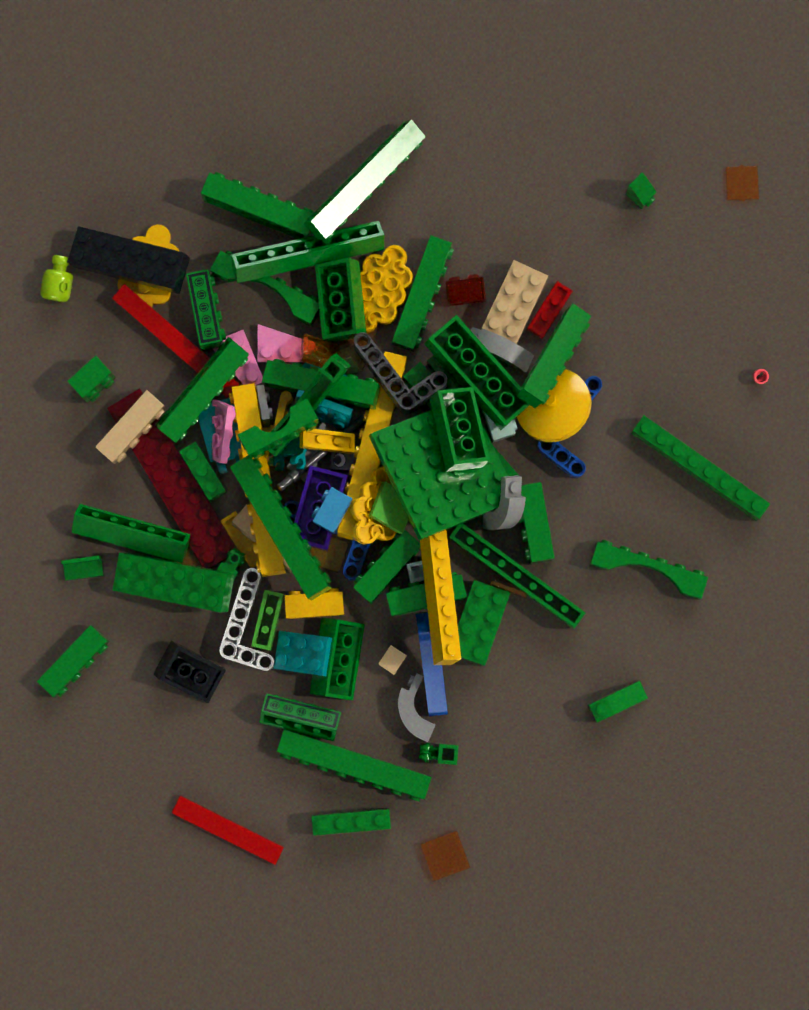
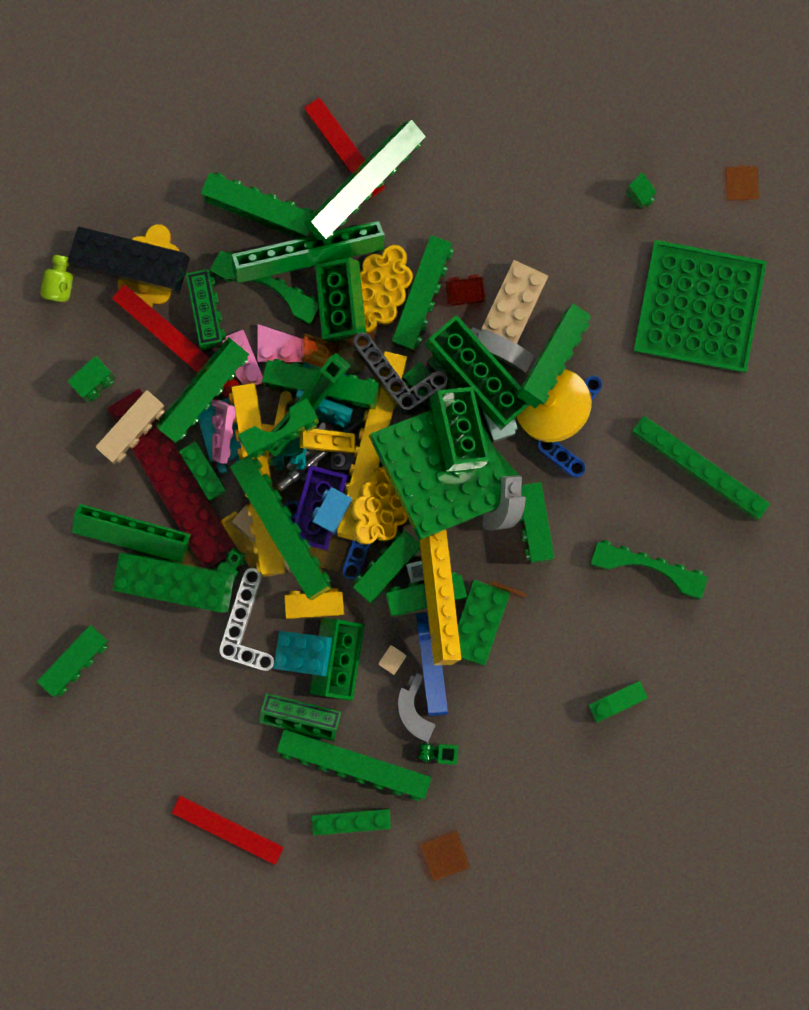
green panel [61,556,104,581] -> none
black slope [153,640,226,703] -> none
bright green brick [251,590,285,651] -> none
light grey plate [256,384,273,428] -> none
bright green tile [369,481,408,534] -> none
green brick [449,523,586,629] -> none
red tile [526,281,573,340] -> none
coral hinge [752,369,769,384] -> none
none -> red tile [304,97,385,200]
none -> green plate [633,240,767,373]

